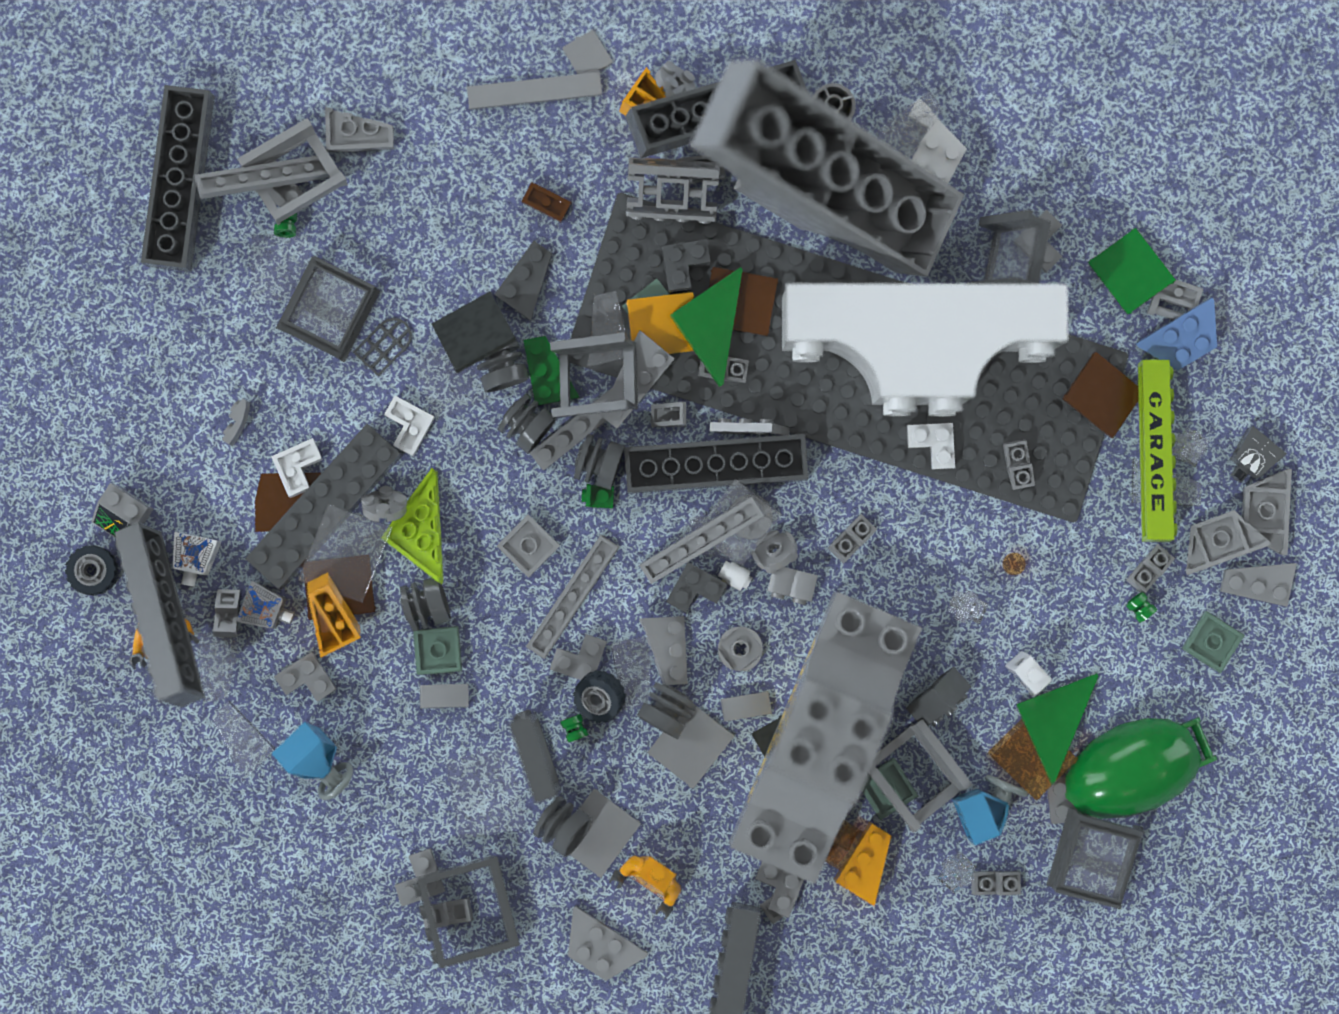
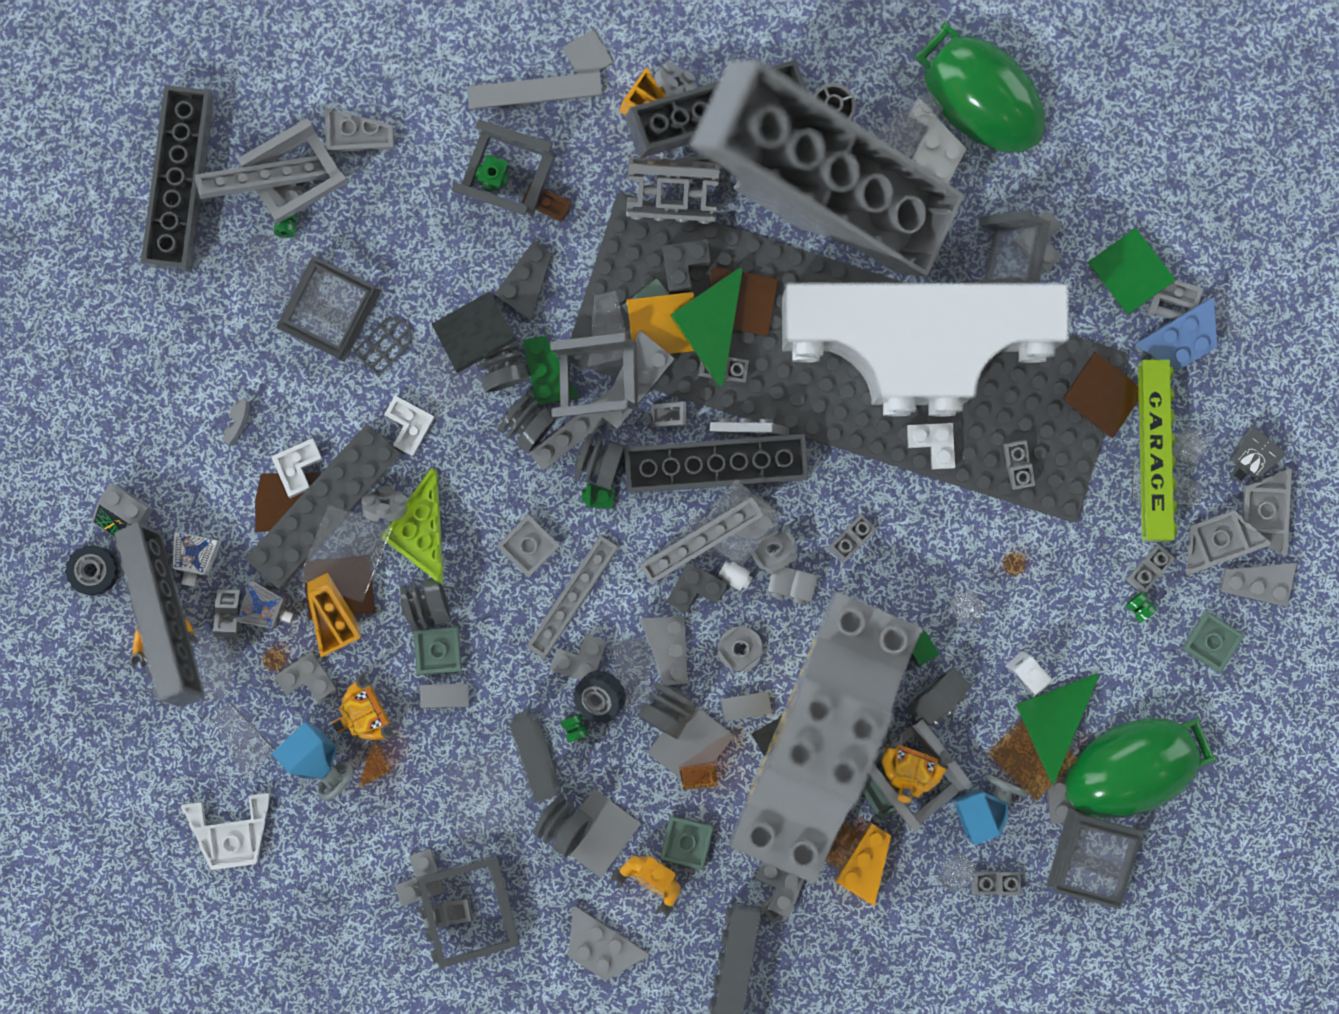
none -> white wing [181,792,271,870]
none -> clear orange tile [263,648,286,671]
none -> torso [332,672,398,740]
none -> clear orange slope [358,741,394,787]
none -> dark grey piece [451,119,556,217]
none -> green brick [476,155,510,193]
none -> sand green plate [659,815,714,871]
none -> clear orange slope [679,761,718,790]
none -> light orange torso [882,731,955,803]
none -> green brick [911,631,940,666]
none -> green windscreen [913,23,1046,153]

